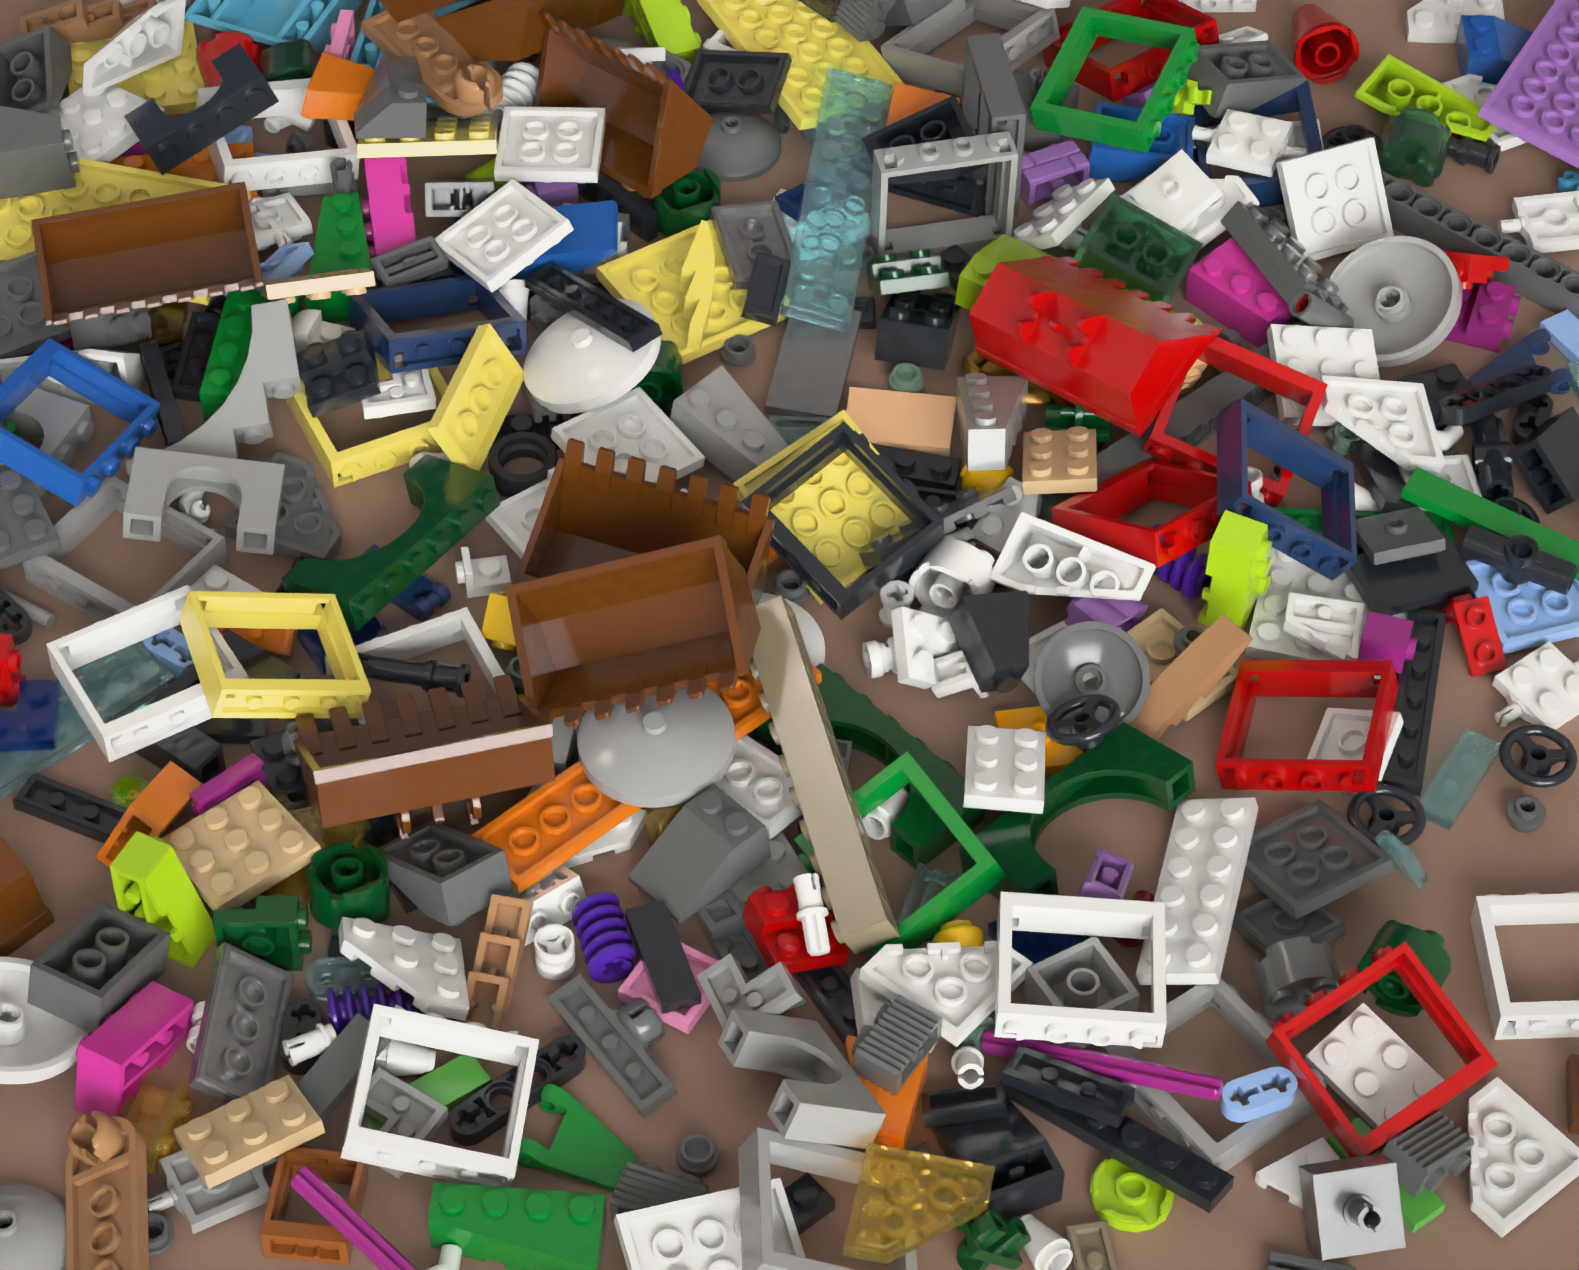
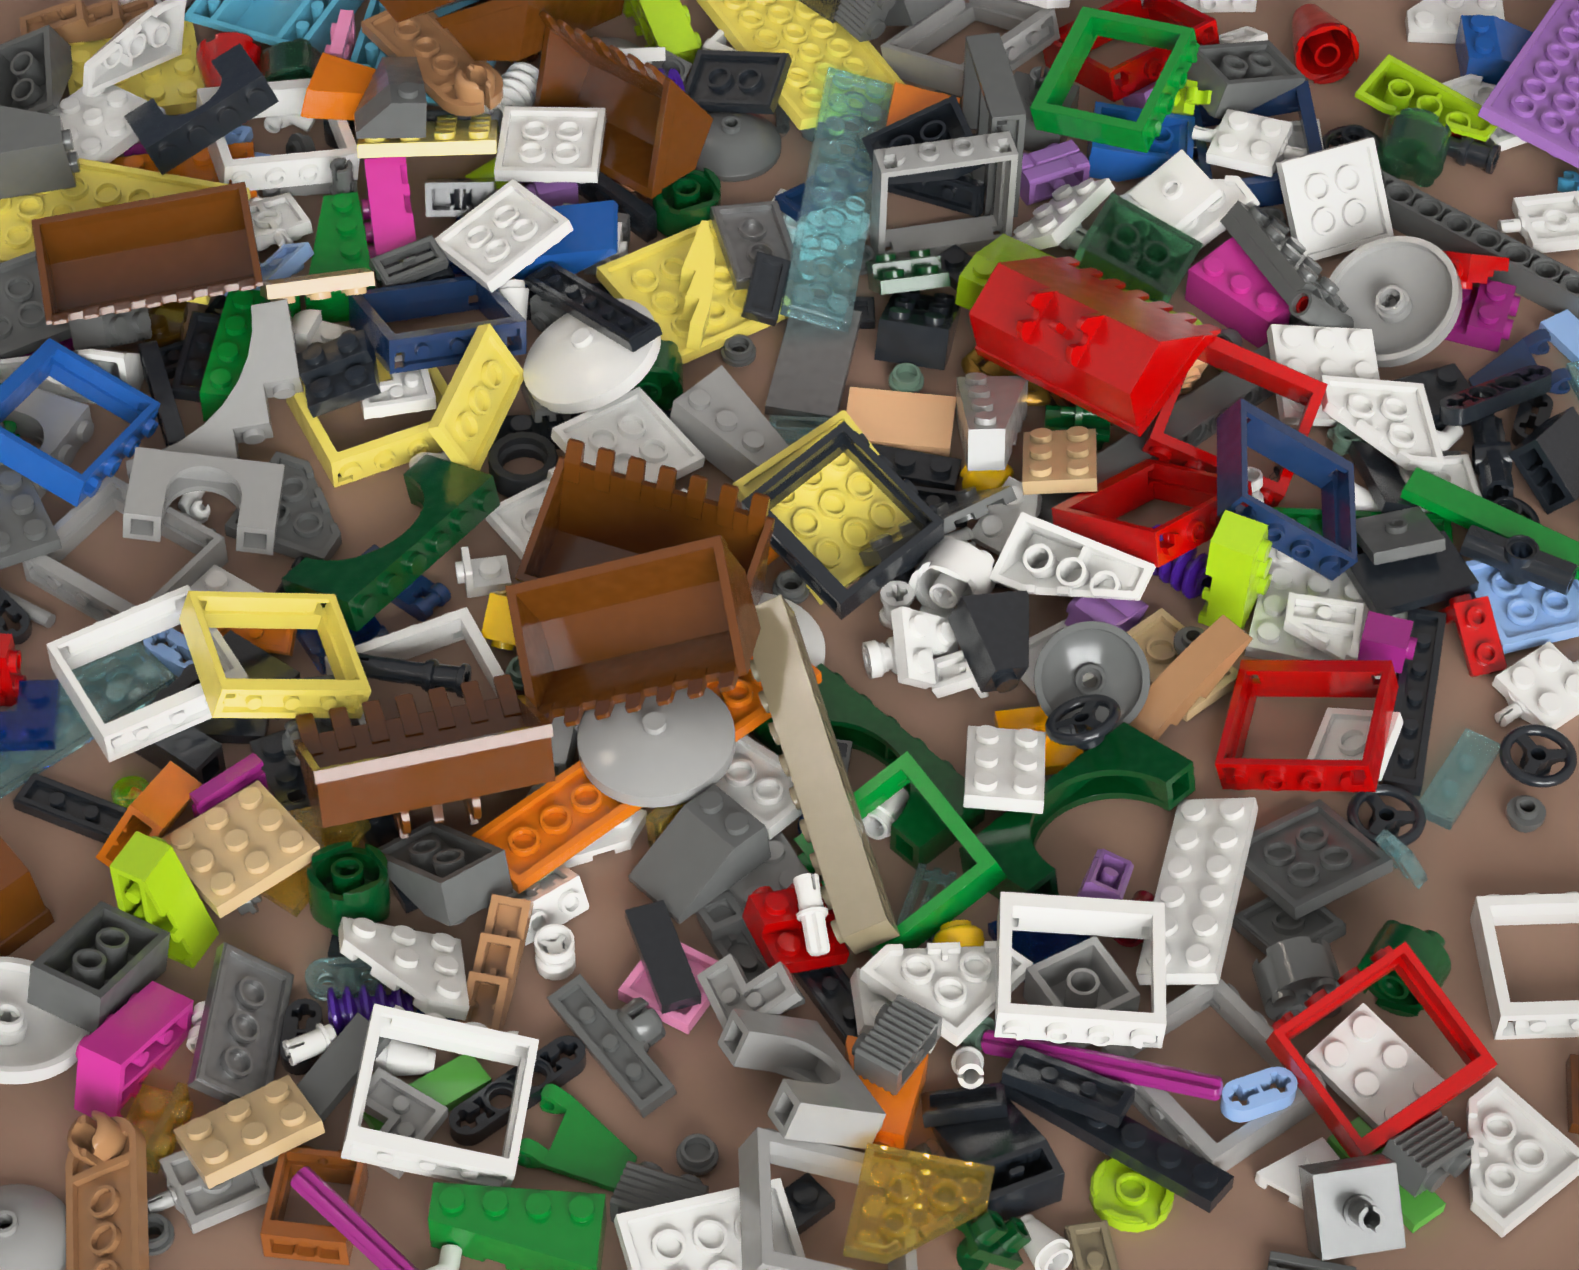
dark green plate [213,894,312,971] -> none
dark purple piece [572,892,636,983] -> none

